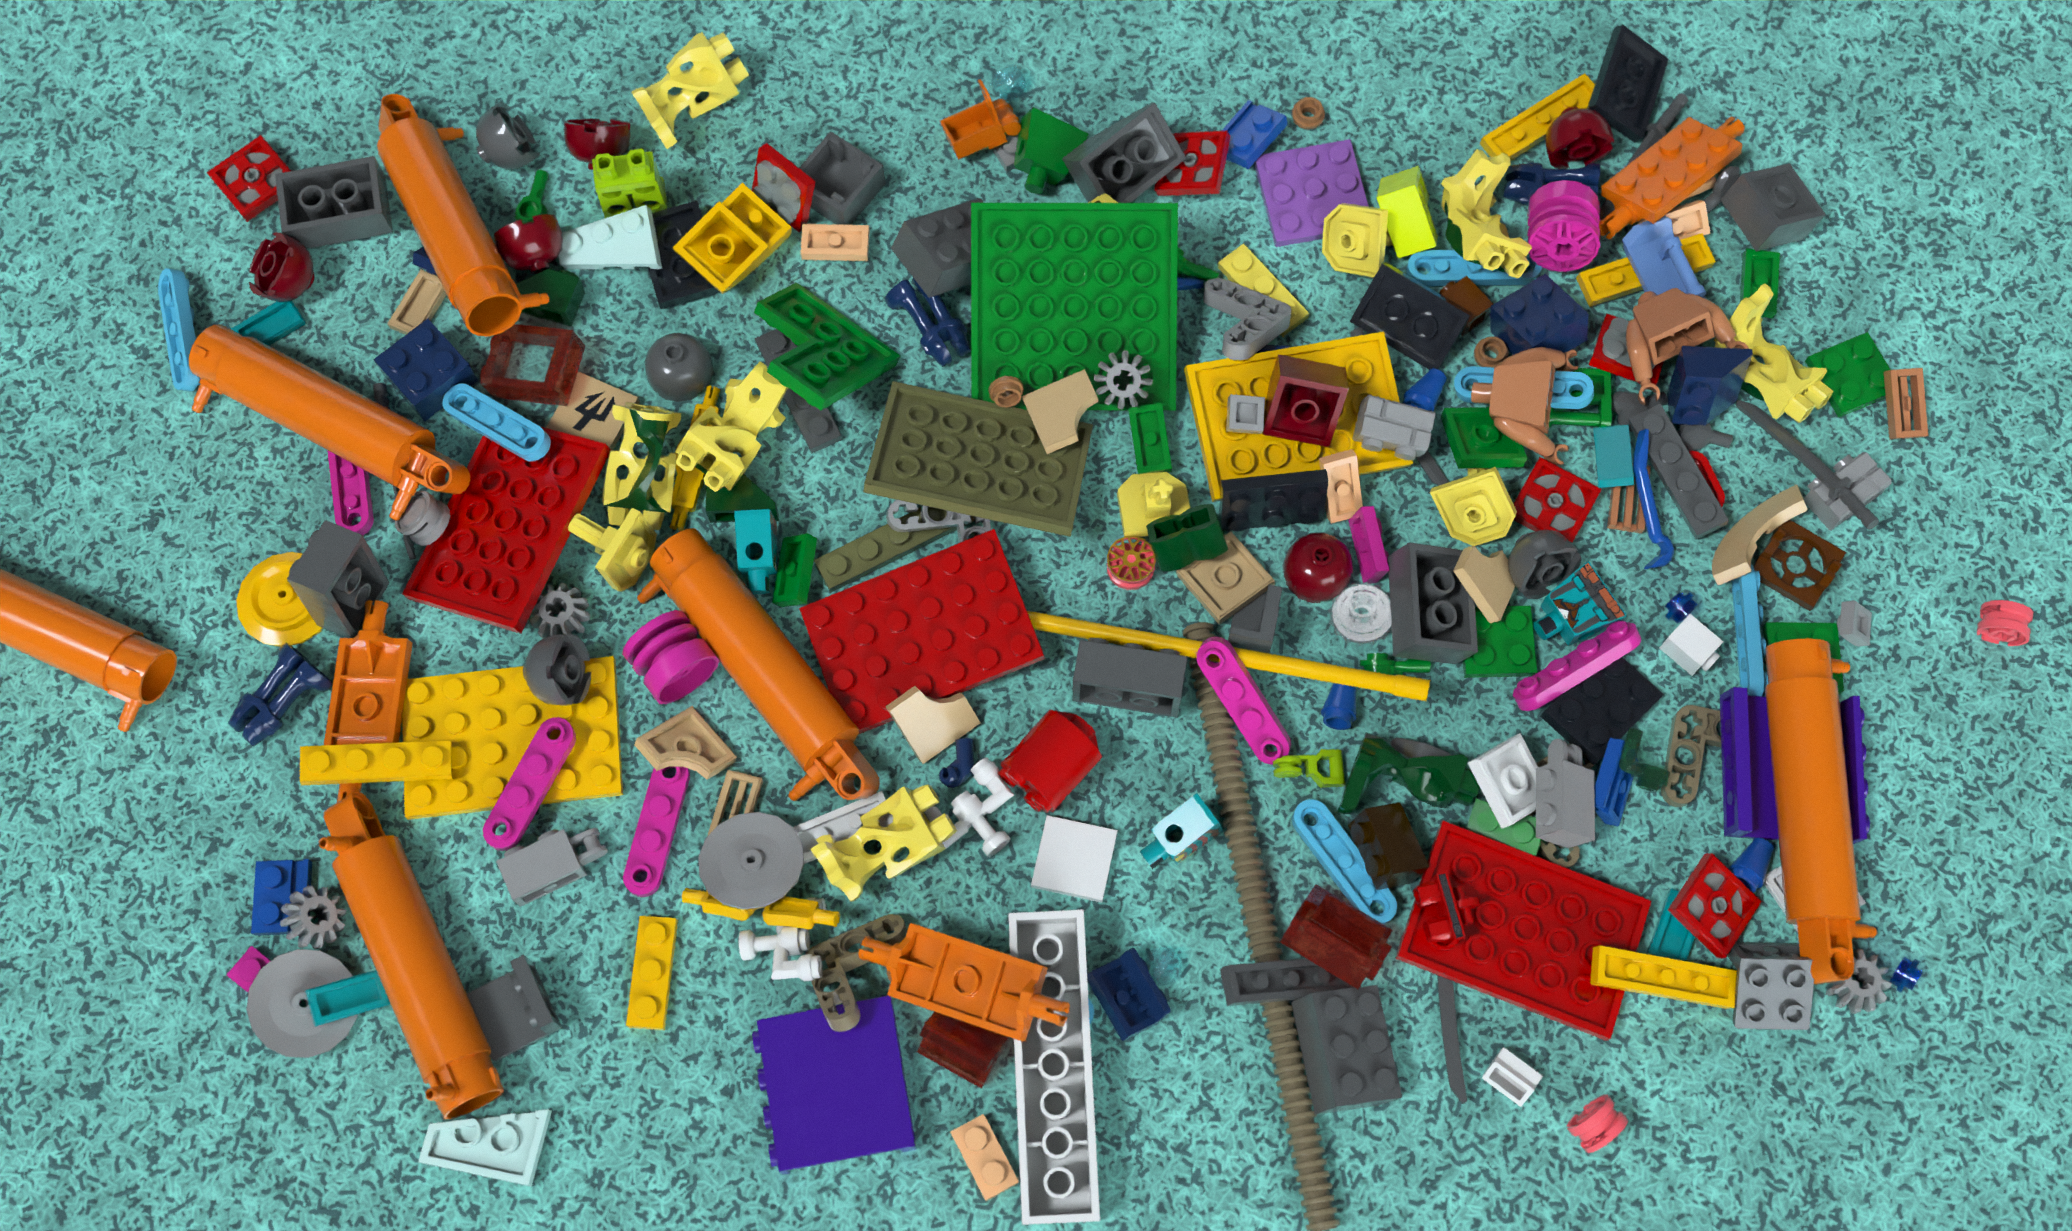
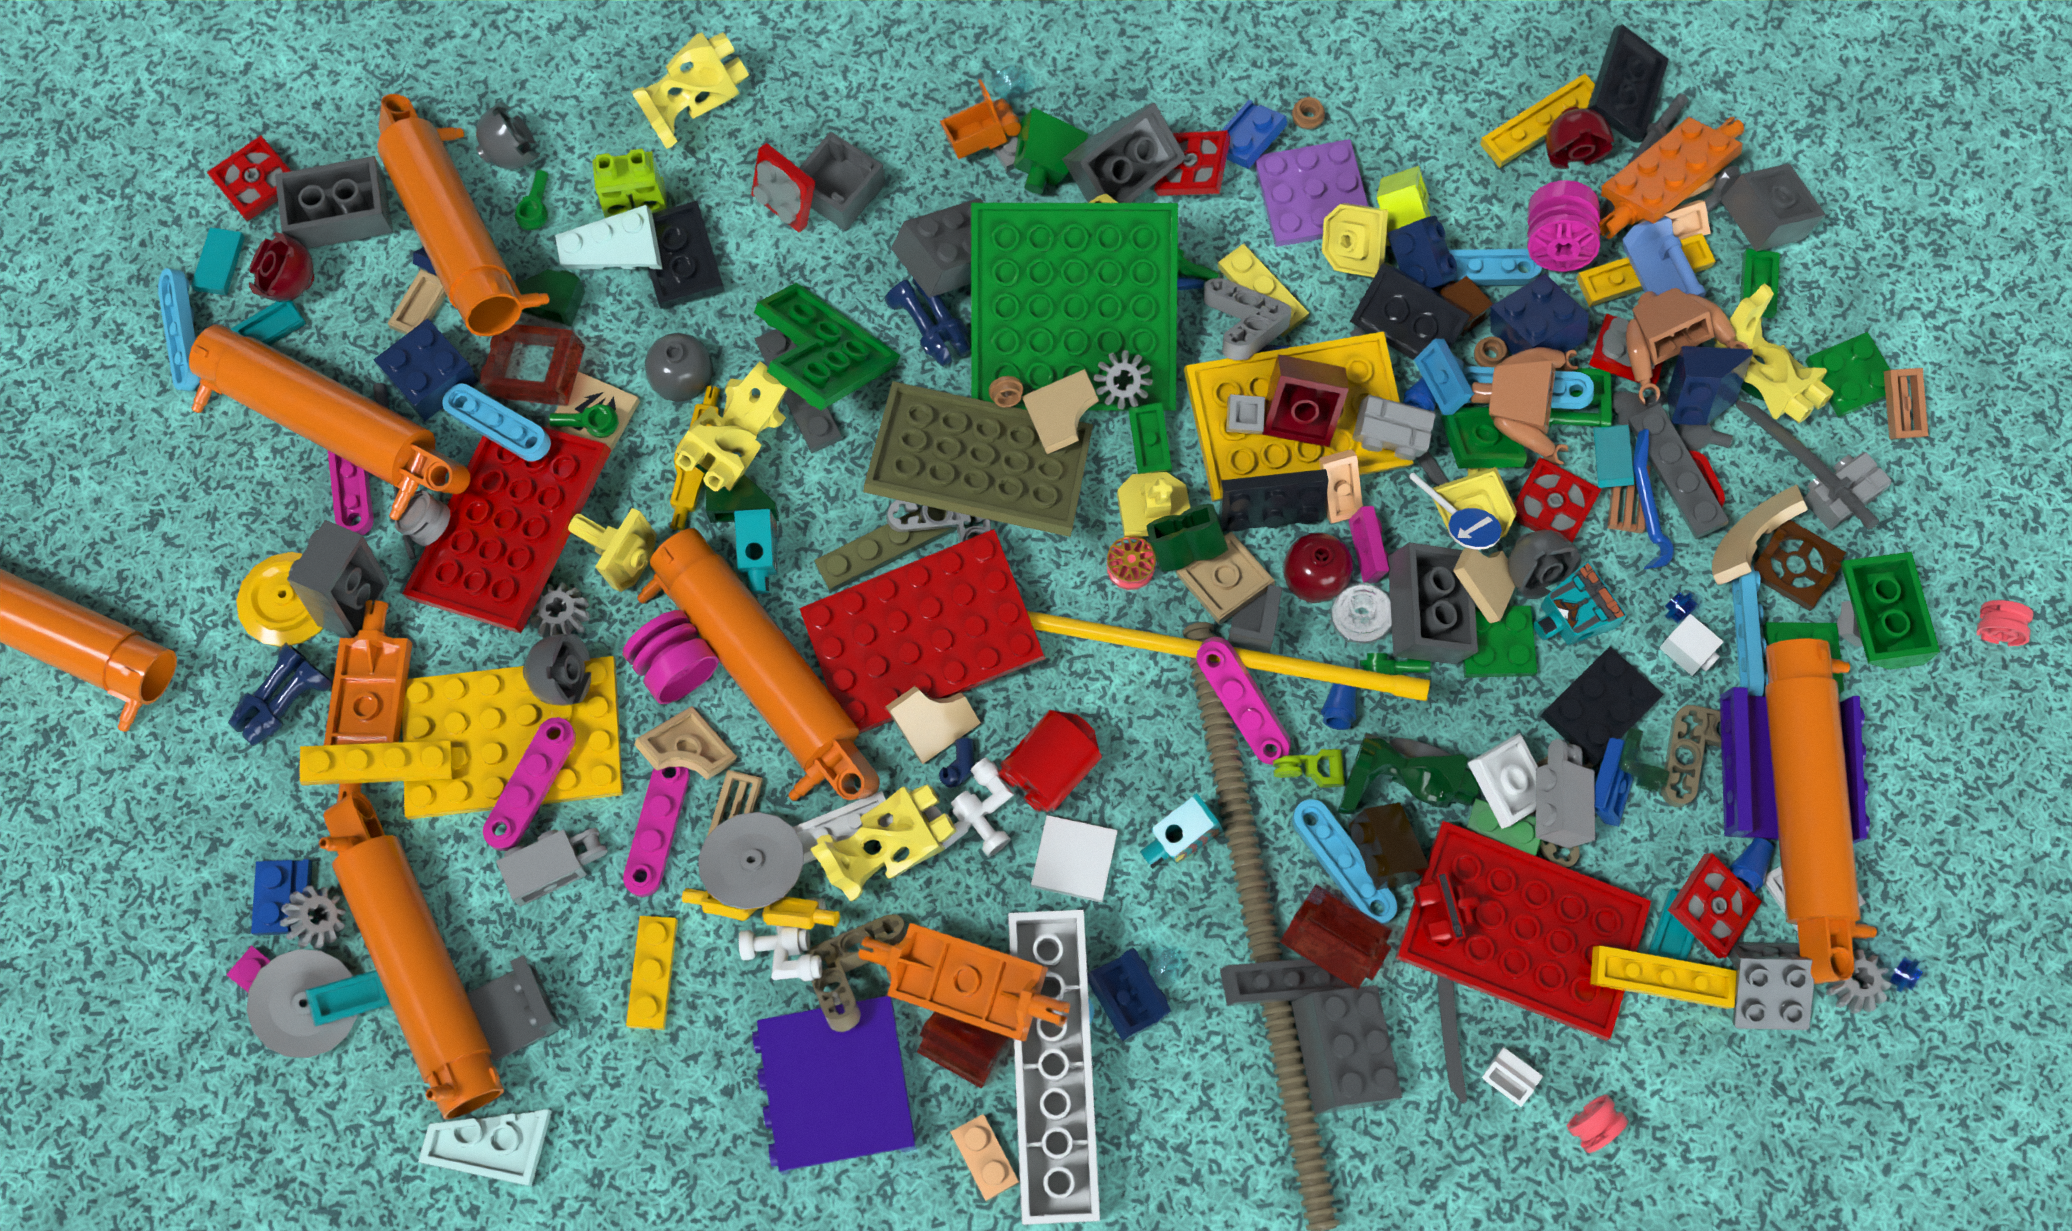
dark red cylinder [493,214,563,275] -> none
dark red cylinder [564,118,630,170] -> none
light yellow hips [602,402,681,530] -> none
yellow slope [673,183,791,294] -> none
green plate [772,533,817,607] -> none
light nougat plate [800,224,870,261] -> none
dark grey brick [1072,638,1187,718] -> none
light yellow hips [1441,149,1532,279] -> none
dark blue piece [1503,163,1600,206] -> none
dark pink plate [1513,621,1641,711] -> none
none -> teal tile [191,227,245,296]
none -> green plate [549,404,619,438]
none -> dark blue bracket [1387,215,1458,288]
none -> blue piece [1409,473,1502,550]
none -> dark azure tile [1414,339,1474,415]
none -> green slope [1841,552,1940,670]

